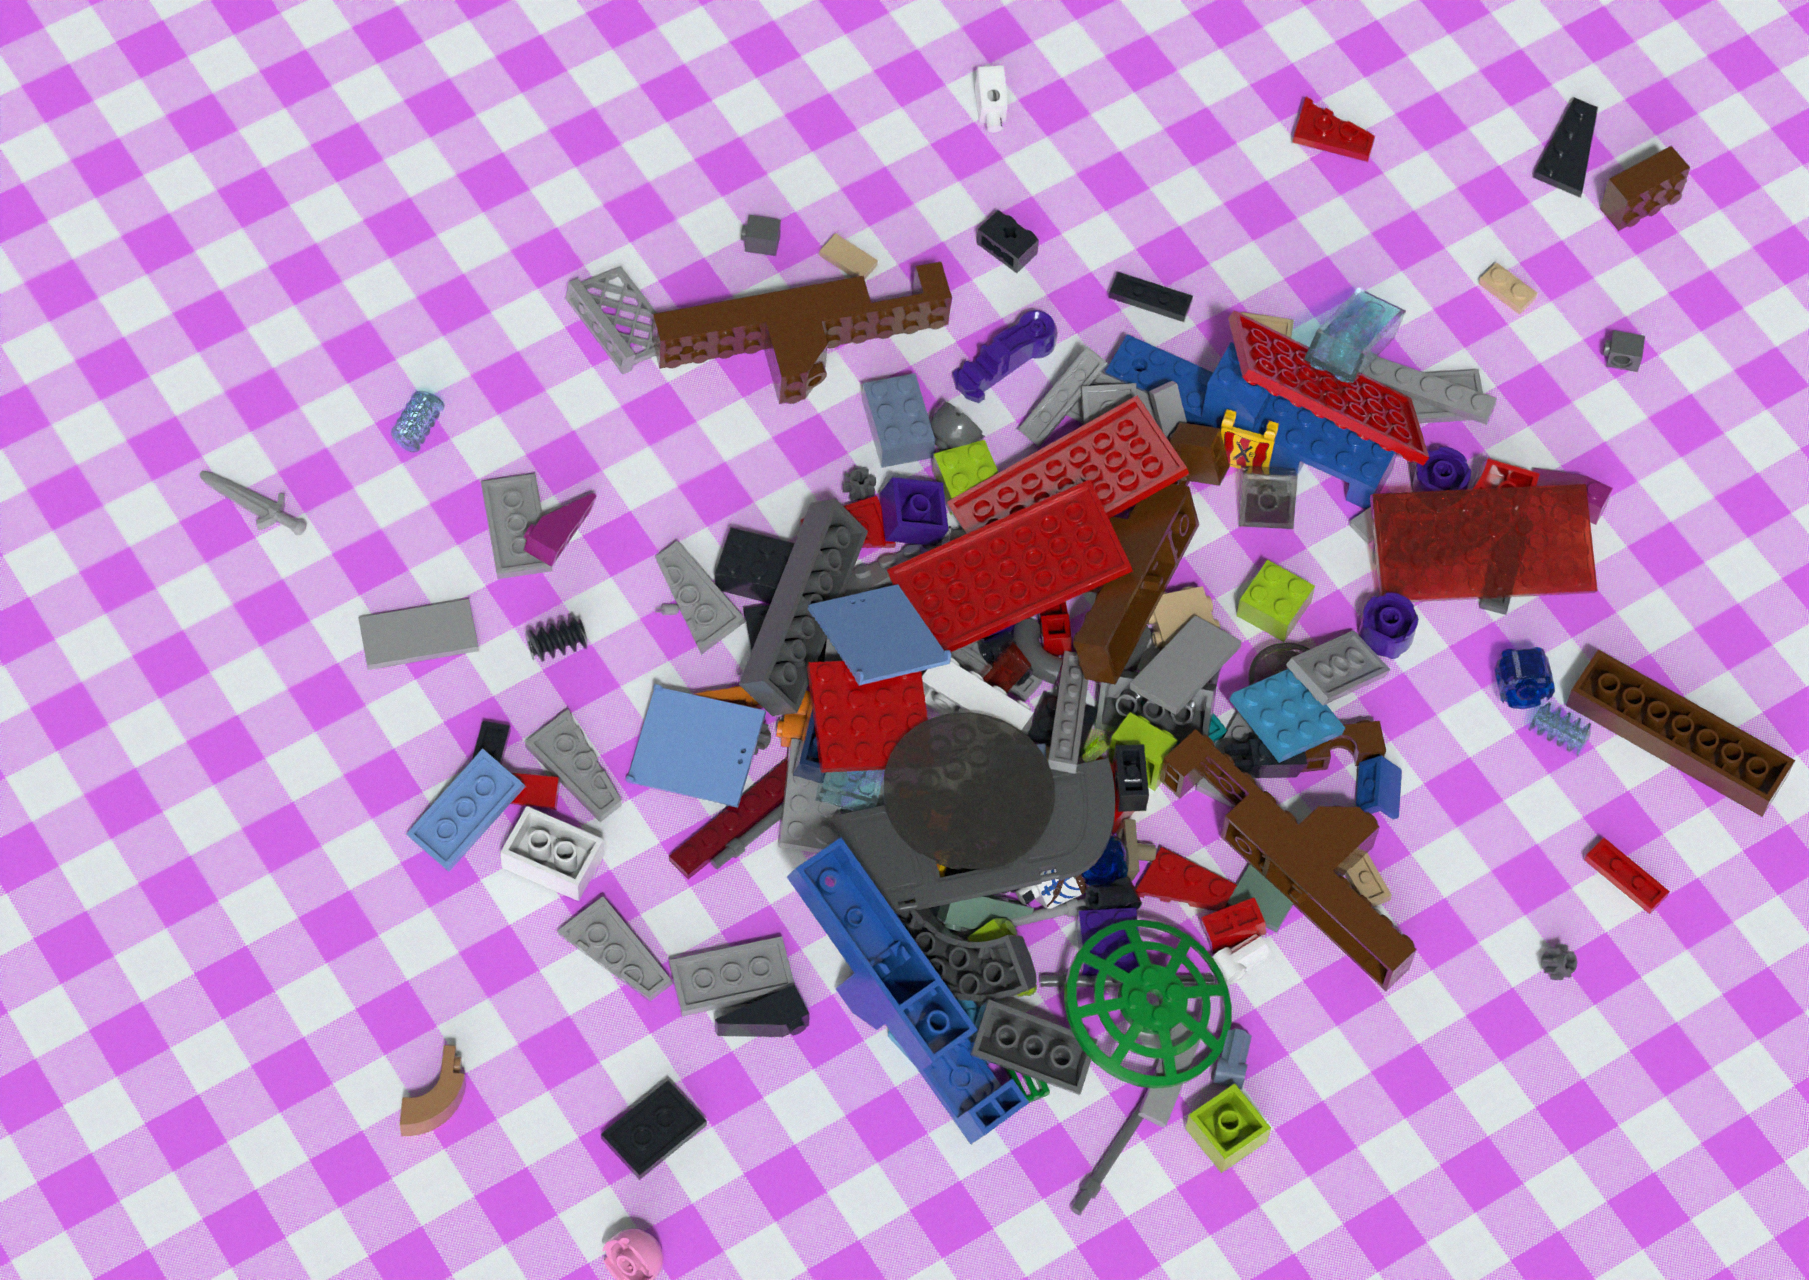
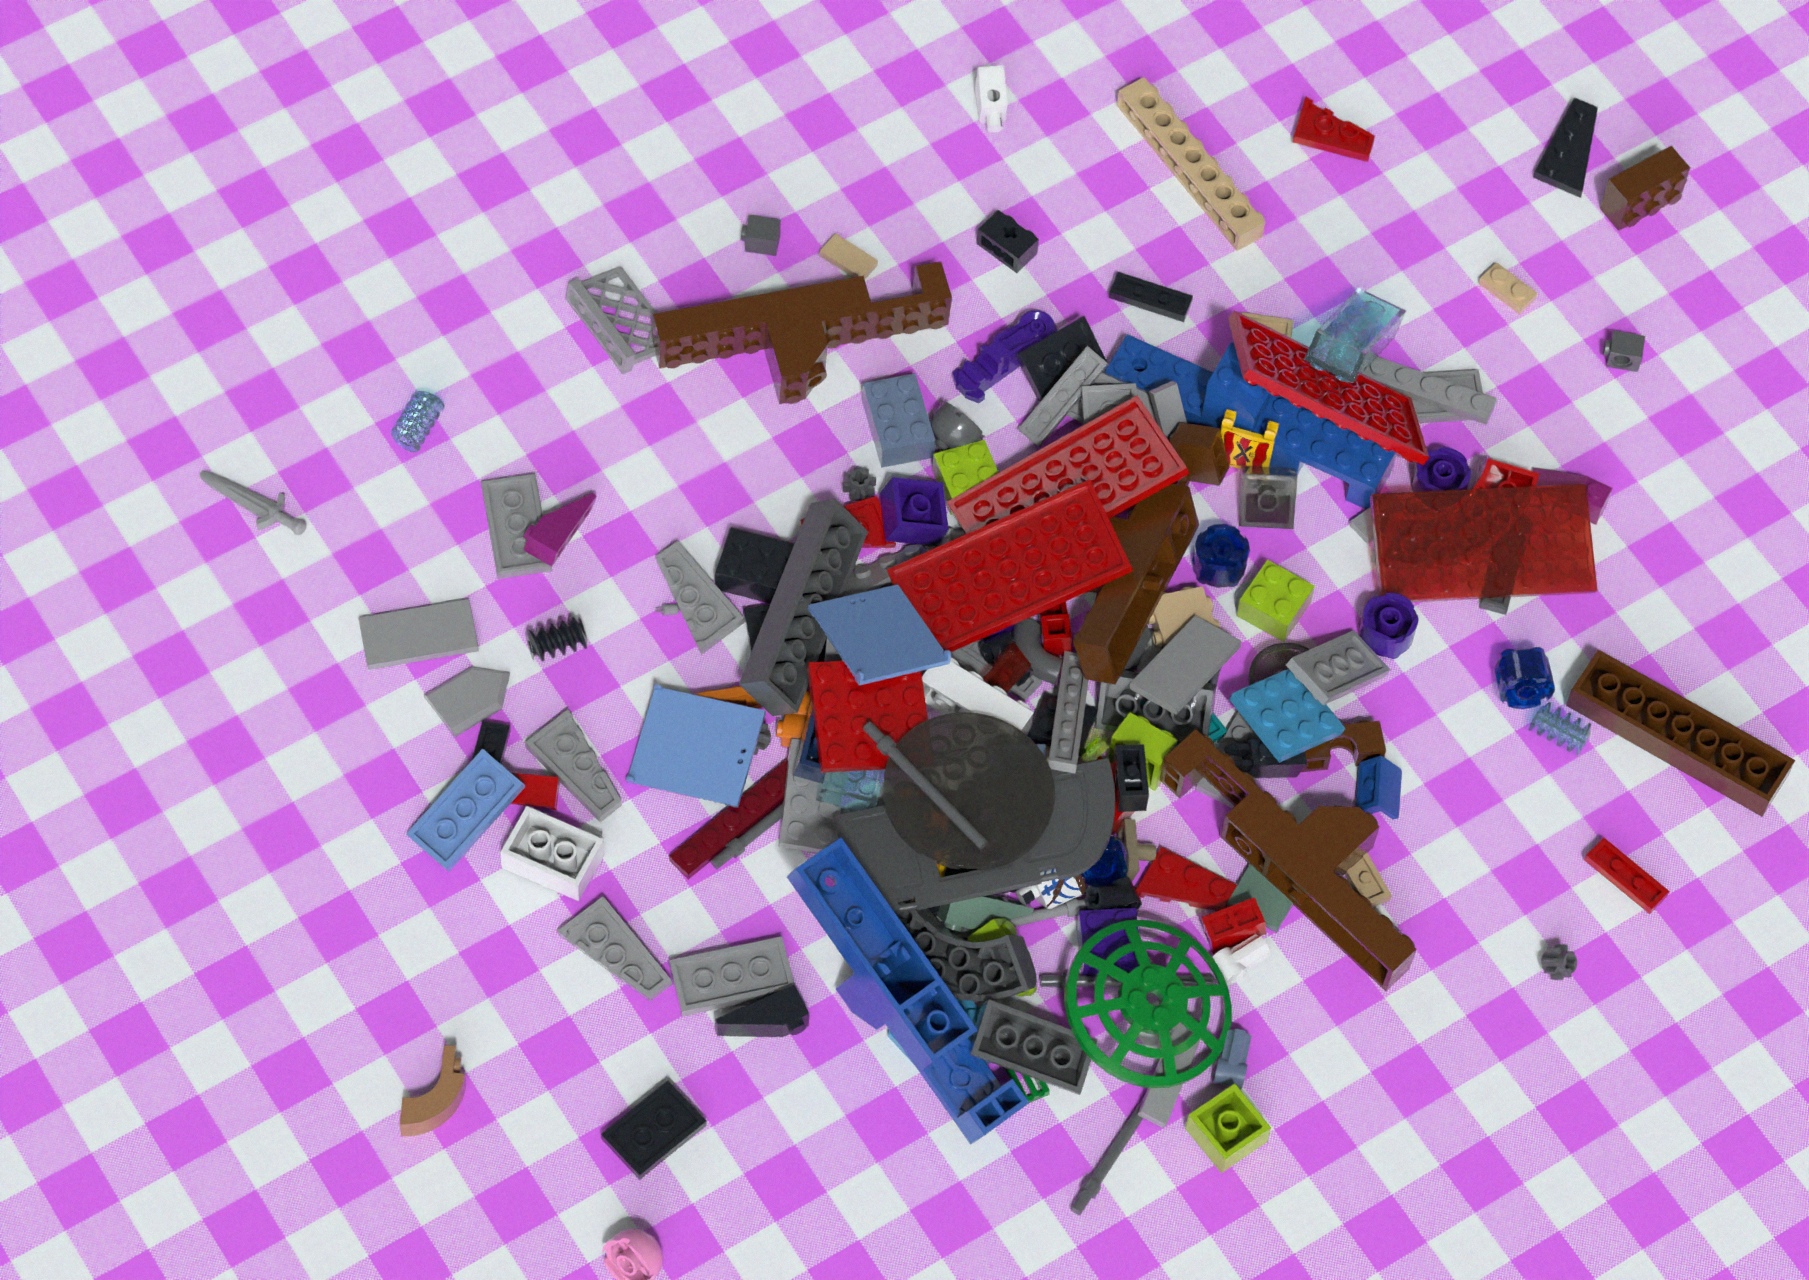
none -> light grey tile [424,667,510,737]
none -> dark grey bar [863,722,988,850]
none -> black plate [1015,315,1108,401]
none -> tan brick [1117,77,1265,251]
none -> clear blue brick [1192,524,1250,588]

